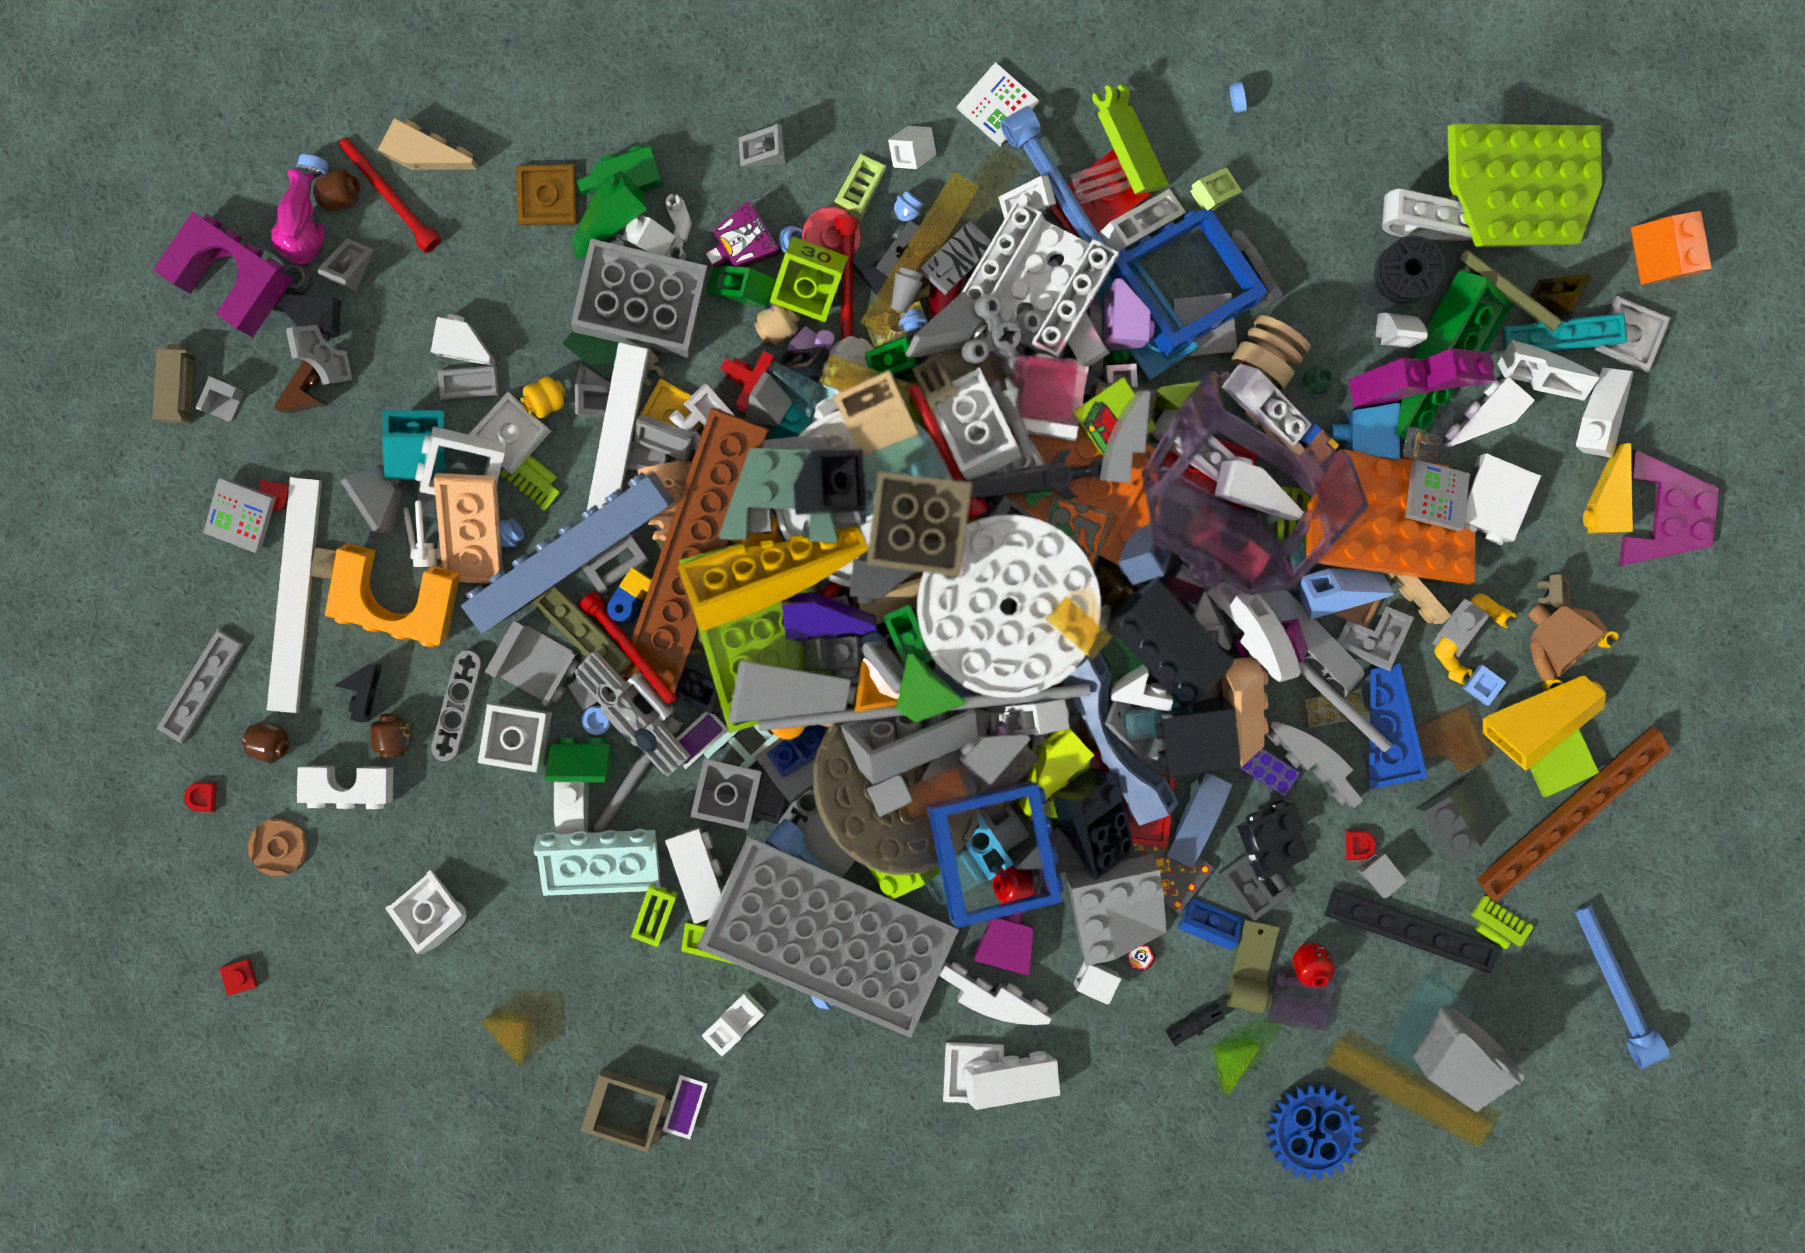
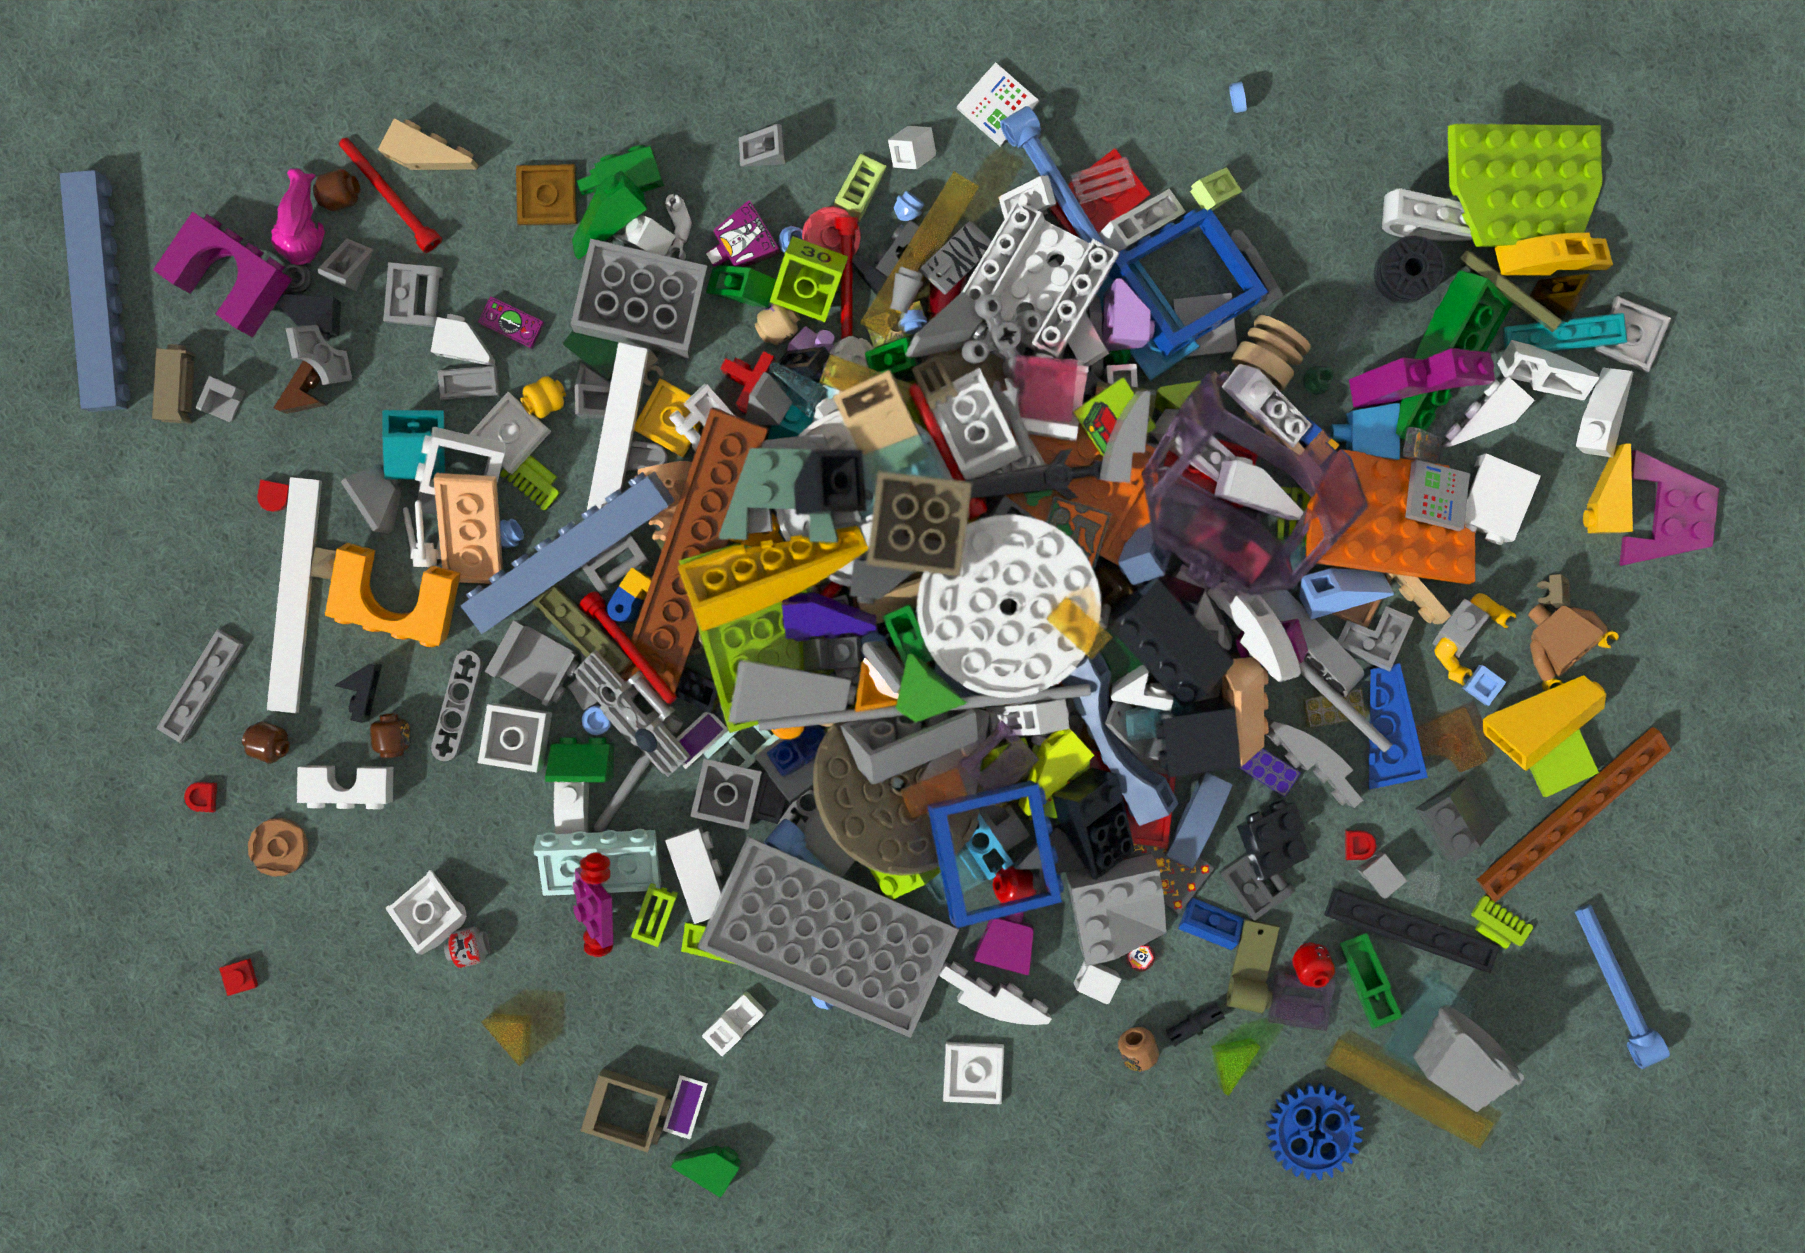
light grey tile [203,477,276,553] -> none
light blue tile [297,154,329,175] -> none
light grey tile [634,414,695,462] -> none
light grey slope [867,774,912,817] -> none
light grey slope [959,733,1031,785] -> none
white brick [964,1051,1060,1110] -> none
lime tile [1092,84,1169,194] -> none
white slope [1375,312,1427,348] -> none
orange slope [1630,211,1712,285] -> none
none -> sand blue brick [60,170,130,412]
none -> light grey plate [383,262,443,327]
none -> light grey head [444,926,490,968]
none -> tile [478,296,545,349]
none -> magenta plate [572,853,613,957]
none -> green slope [671,1145,742,1198]
none -> medium nougat head [1118,1027,1159,1071]
none -> green slope [1339,933,1402,1030]
none -> yellow slope [1495,232,1613,275]

